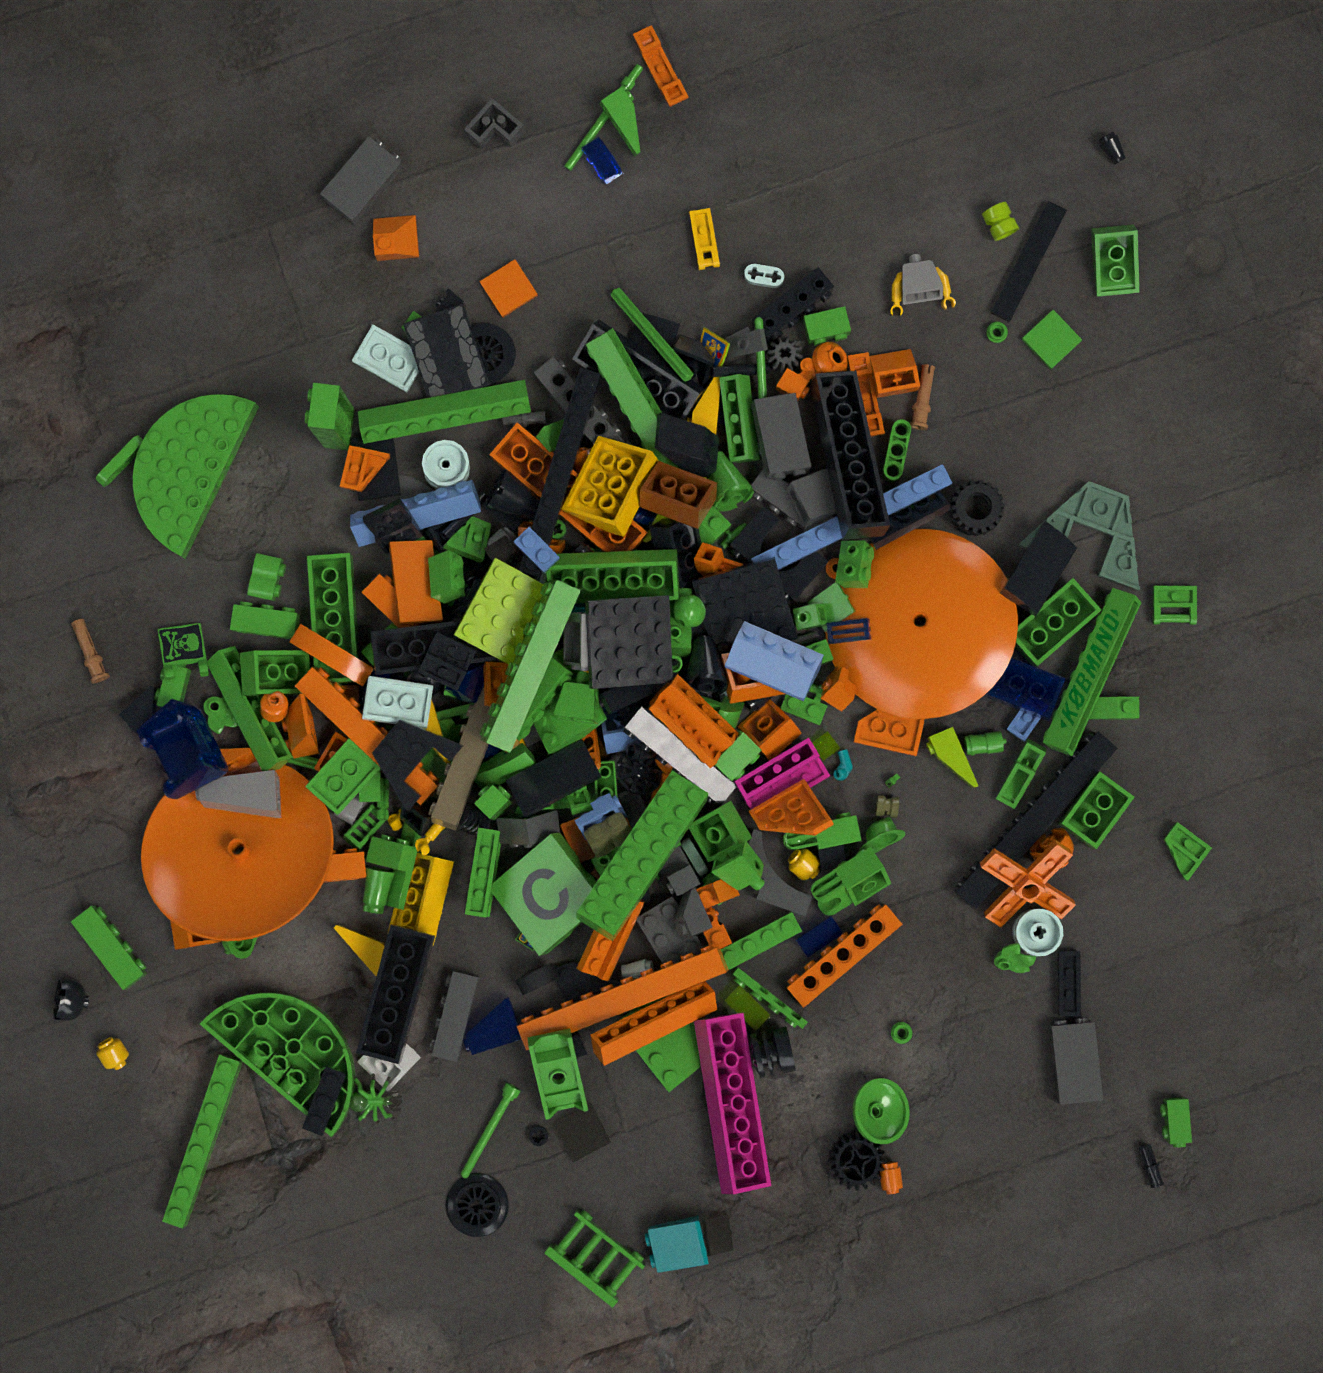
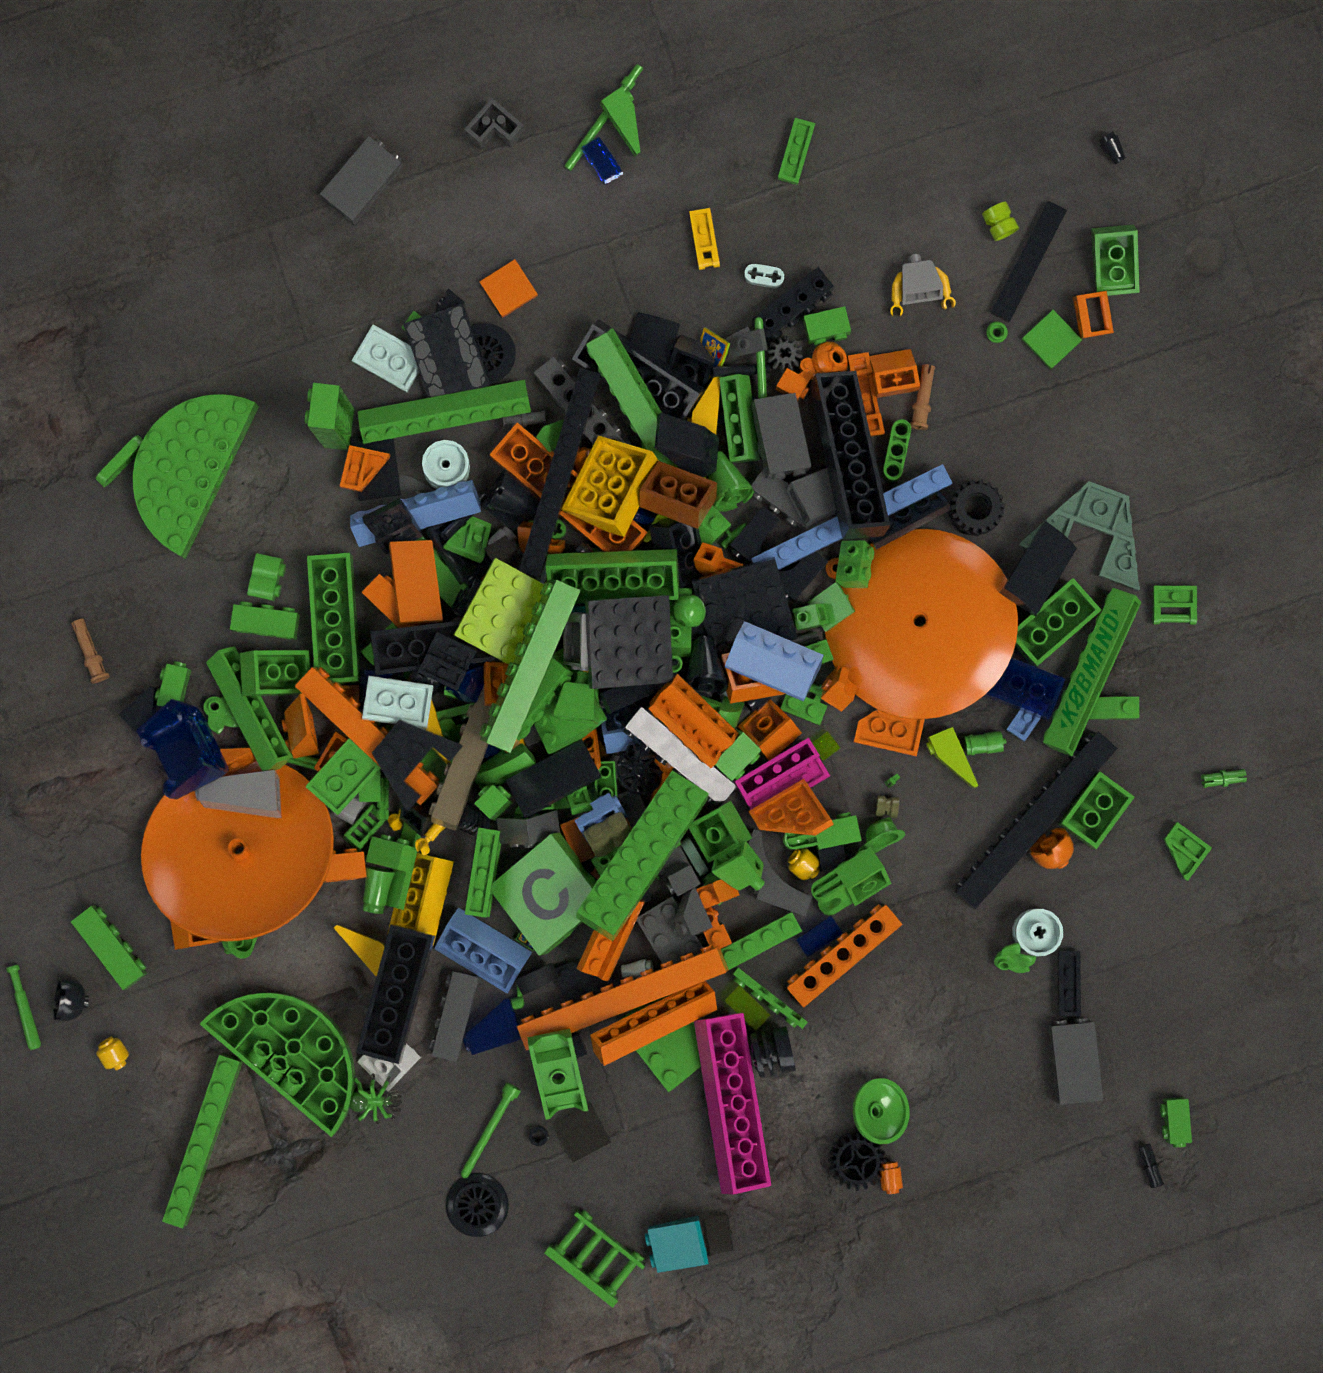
flag [158,623,209,682] -> none
orange head [260,691,288,722] -> none
orange slope [290,624,374,687] -> none
black plate [302,1066,347,1136] -> none
orange slope [373,215,419,261] -> none
bright green brick [428,550,465,604] -> none
medium blue plate [513,527,560,573] -> none
bright green axle [611,288,693,382] -> none
orange slope [633,25,689,107] -> none
clear blue tile [826,618,871,644] -> none
teal arm [833,749,853,781] -> none
bright green plate [891,1022,912,1044] -> none
orange piece [980,840,1076,927] -> none
bright green slope [996,738,1046,809] -> none
none -> bright green piece [6,965,41,1050]
none -> medium blue slope [434,907,532,994]
none -> bright green hand [511,985,525,1010]
none -> bright green plate [777,118,815,185]
none -> orange tile [1073,291,1114,339]
none -> bright green pin [1201,769,1247,788]

